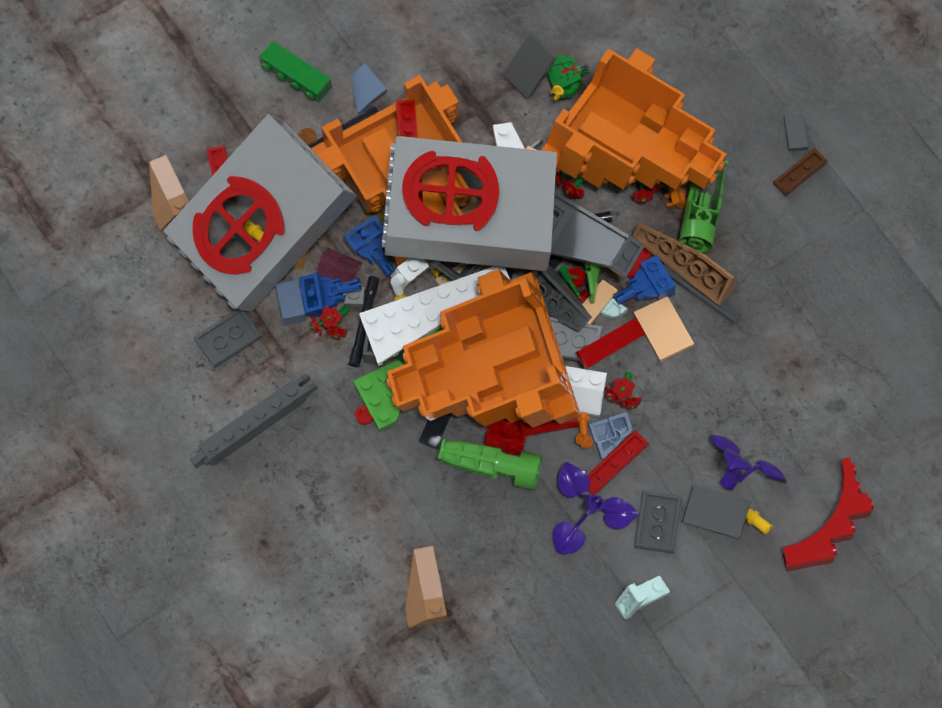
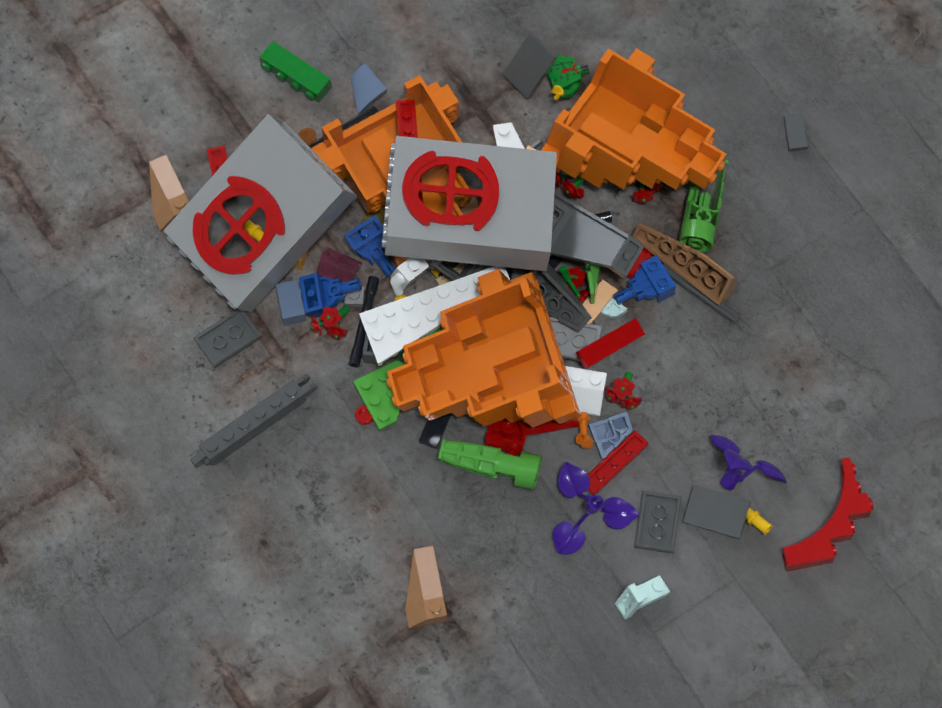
light nougat tile [633,296,694,362] -> none
orange tile [664,187,687,209] -> none
reddish brown tile [773,148,827,197] -> none

